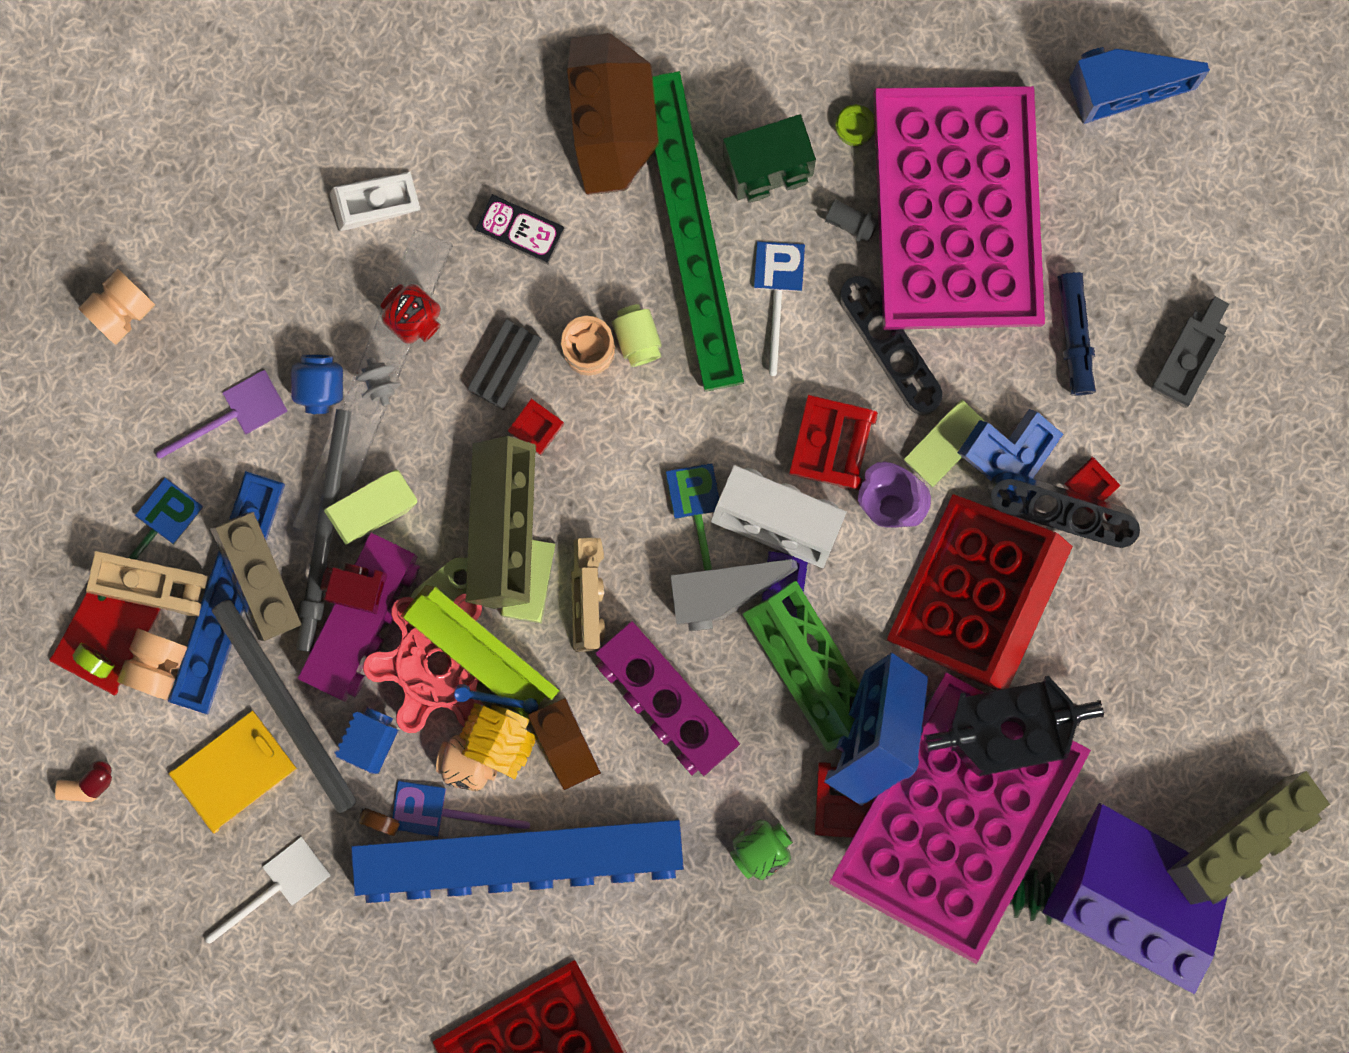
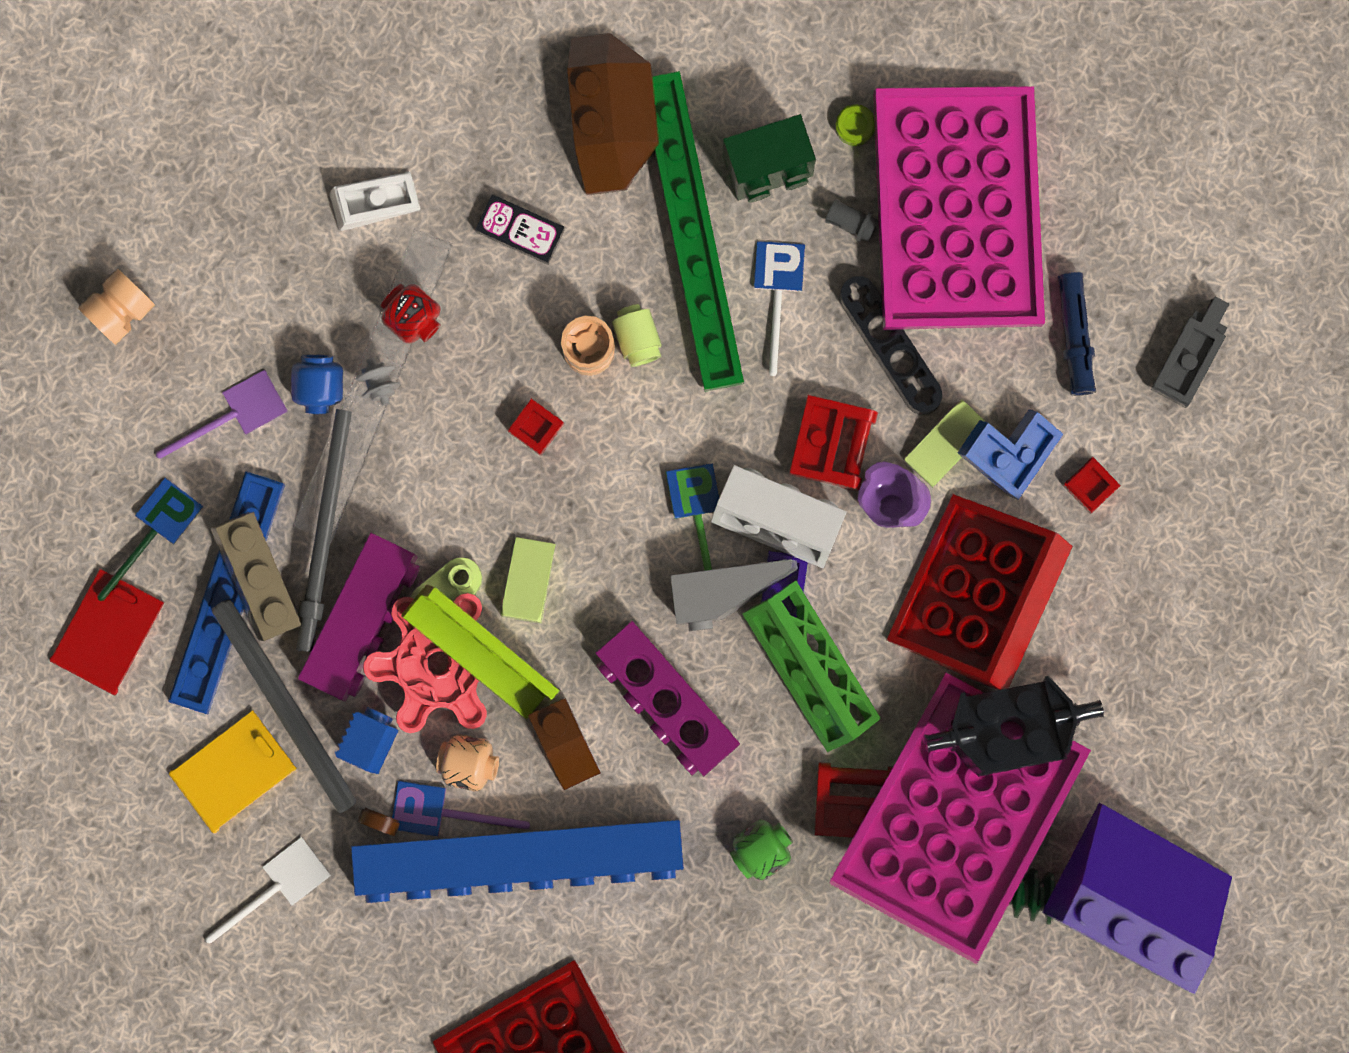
arm [55,760,112,802] -> none
lime tile [72,643,115,679] -> none
tan plate [86,551,208,617] -> none
light nougat wheel [117,628,187,700] -> none
dark red brick [321,563,387,614] -> none
yellowish green slope [324,469,417,545] -> none
blue hinge [454,684,539,714] -> none
yellow hair [459,703,538,779] -> none
olive brick [466,436,536,609] -> none
dark grey tile [468,319,542,410] -> none
tan hinge [571,538,605,652] -> none
blue wedge [824,652,928,806] -> none
black beam [988,472,1140,548] -> none
blue slope [1069,47,1210,124] -> none
olive brick [1167,771,1330,905] -> none

